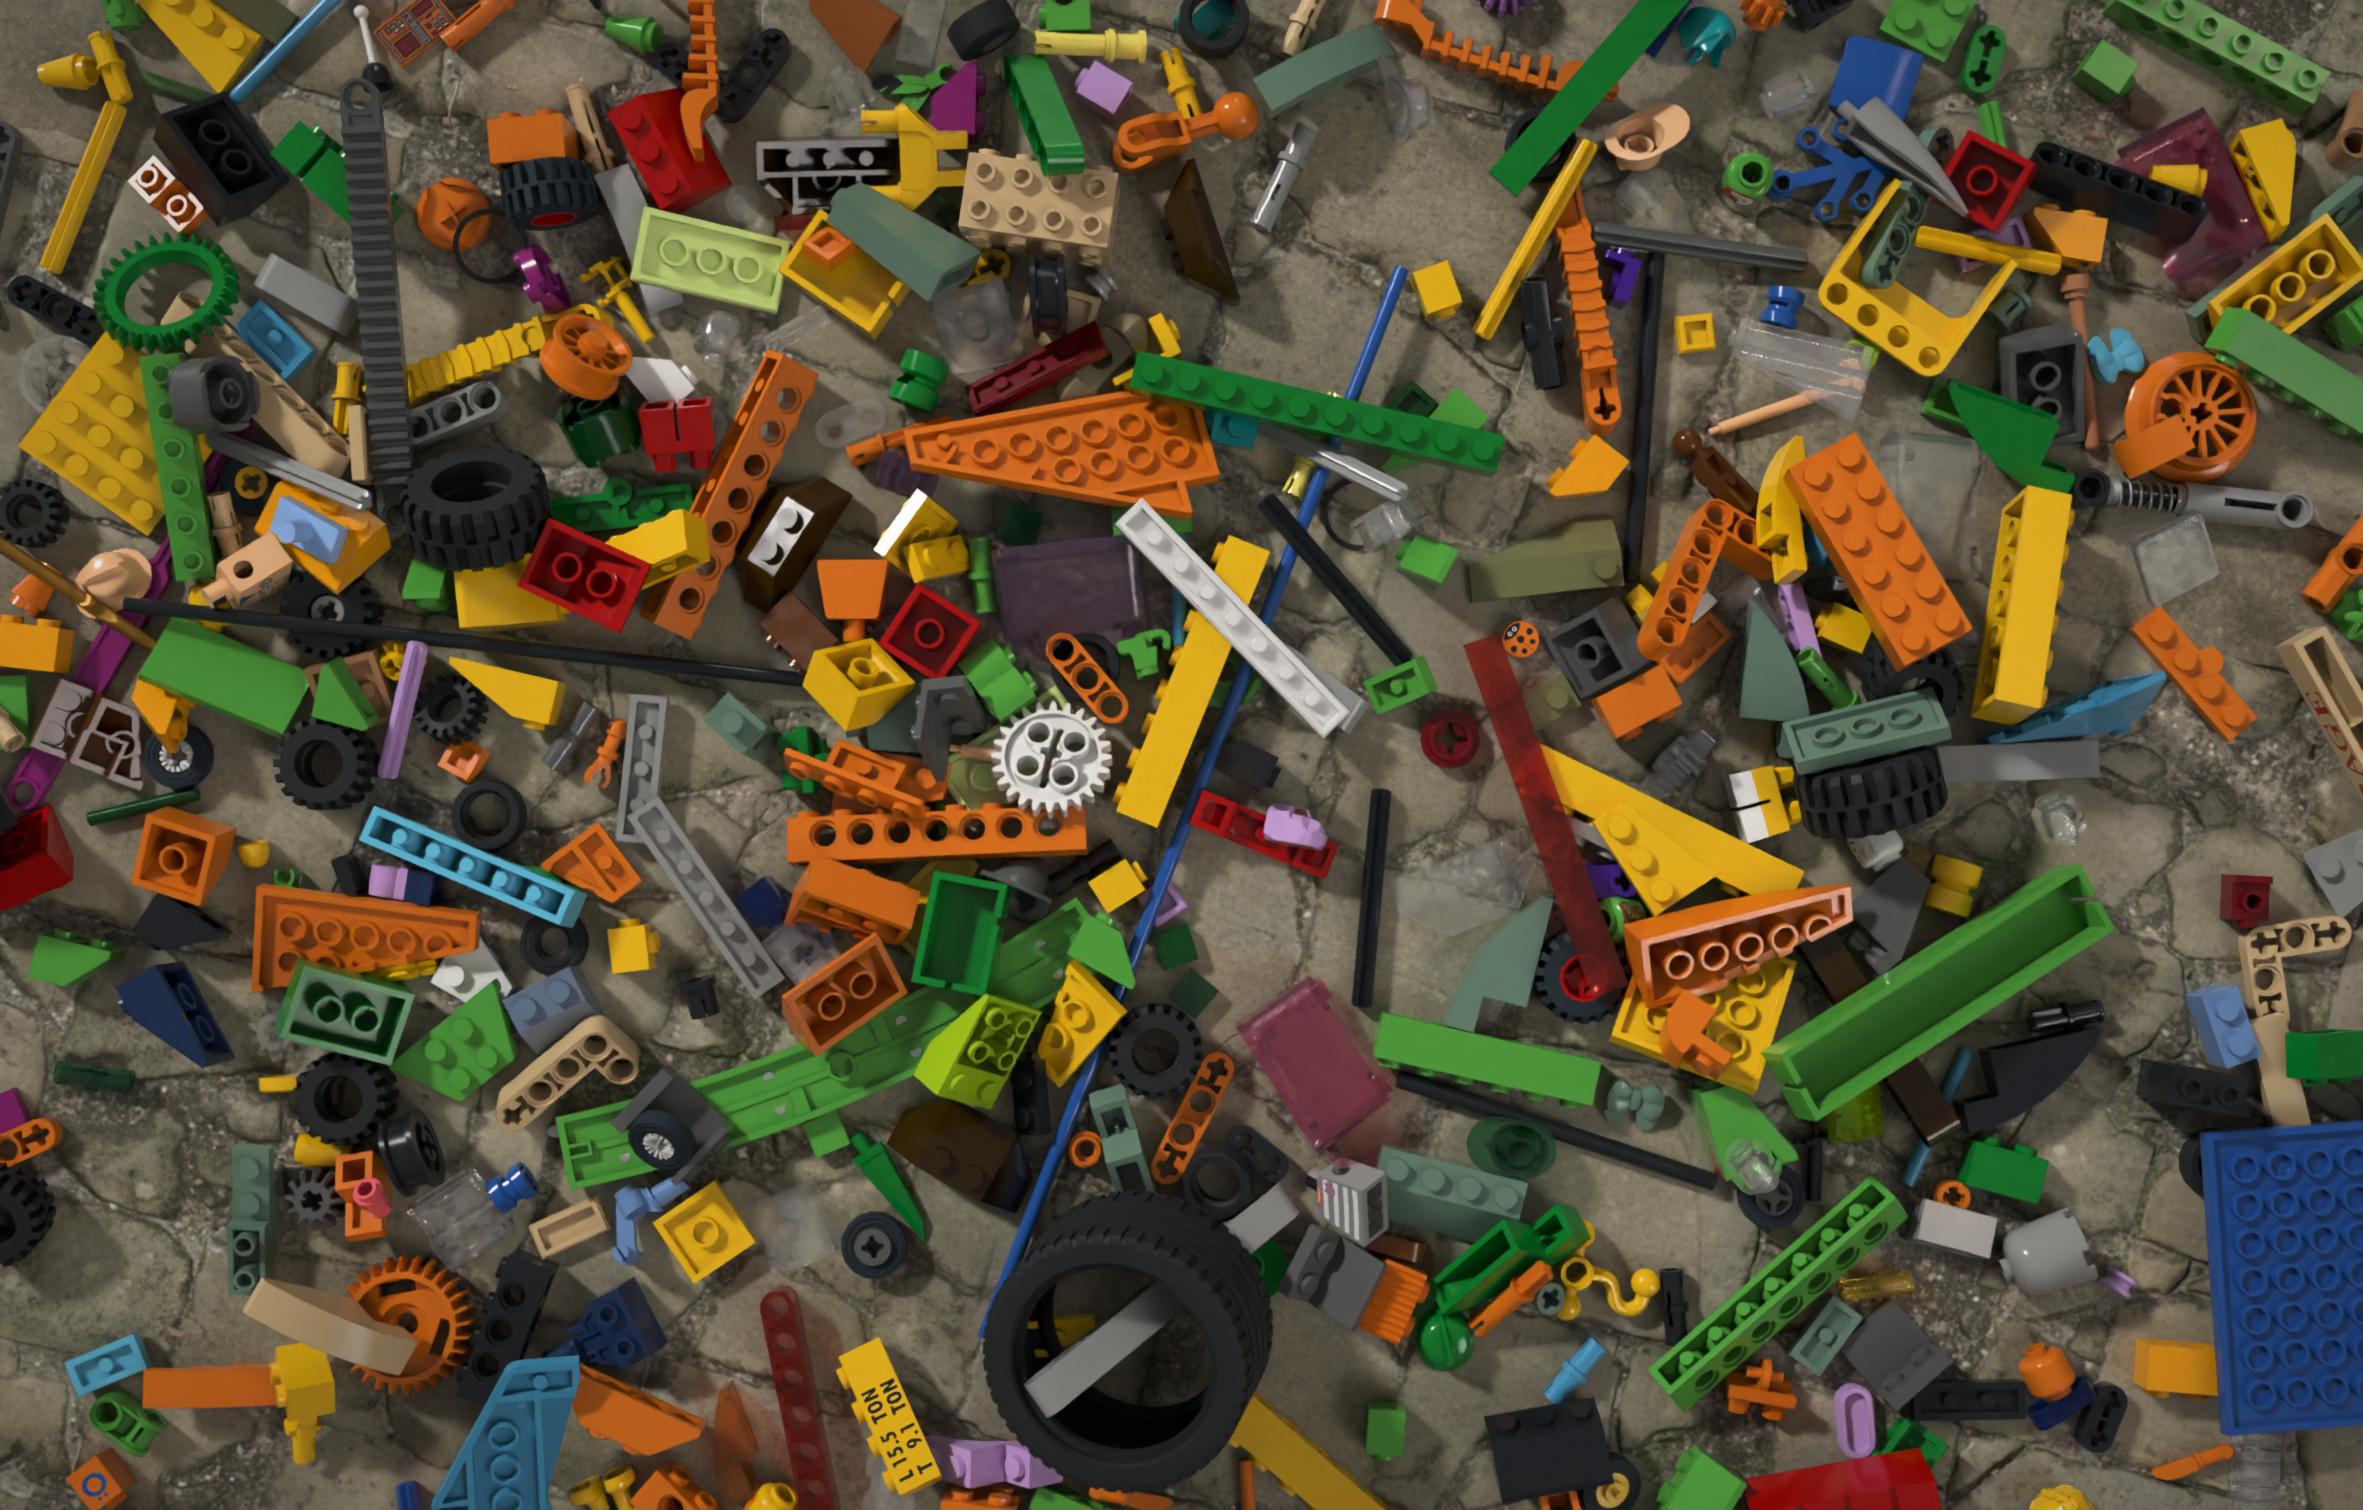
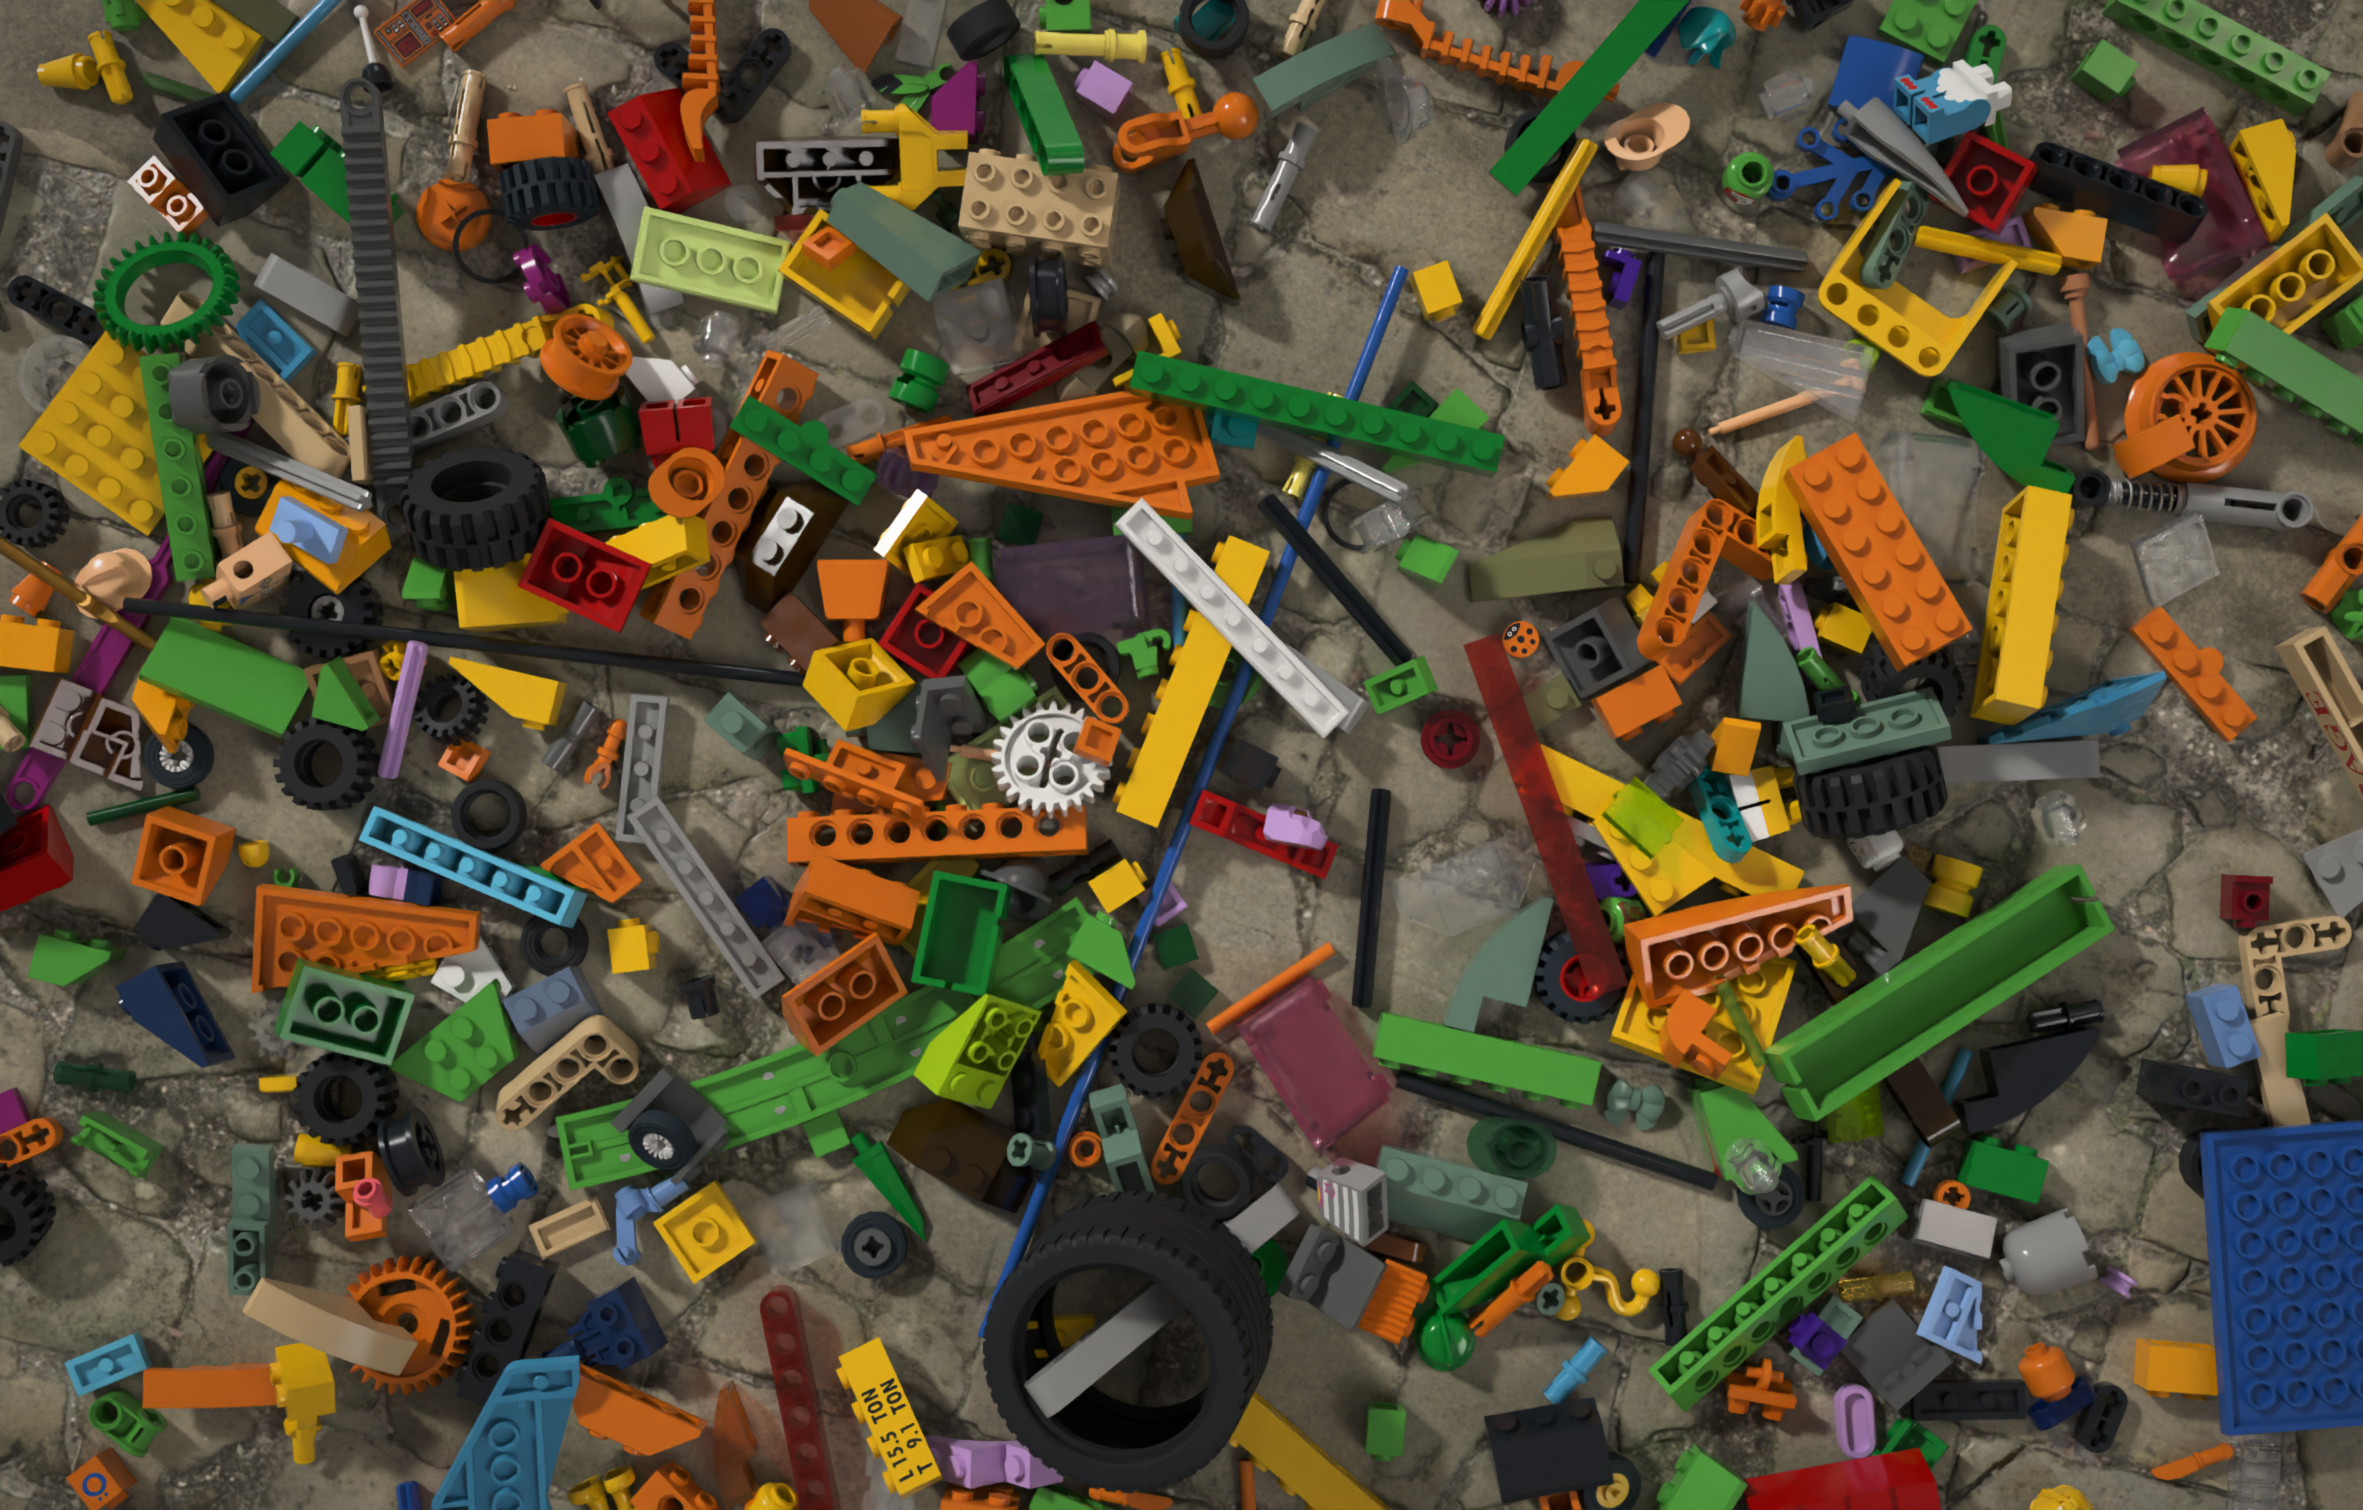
yellow axle [40,101,127,275] -> none
bright green cone [605,15,663,54] -> none
none -> bright green hinge [70,1110,164,1179]
none -> tan pin [445,70,487,183]
none -> orange piece [648,447,726,518]
none -> green hinge [729,395,877,506]
none -> orange wing [914,561,1046,671]
none -> sand green bush [1007,1133,1057,1171]
none -> orange plate [1072,715,1122,767]
none -> orange bar [1206,942,1336,1035]
none -> clear neon green piece [1602,776,1684,860]
none -> light grey piece [1656,266,1765,340]
none -> teal beam [1688,765,1752,863]
none -> light orange slope [1708,717,1761,777]
none -> bright green piece [1713,975,1772,1076]
none -> dark purple bracket [1786,1310,1847,1370]
none -> yellow axle [1795,924,1856,987]
none -> black tile [1812,685,1857,722]
none -> hips [1893,59,2012,145]
none -> light blue wing [1916,1266,1983,1364]

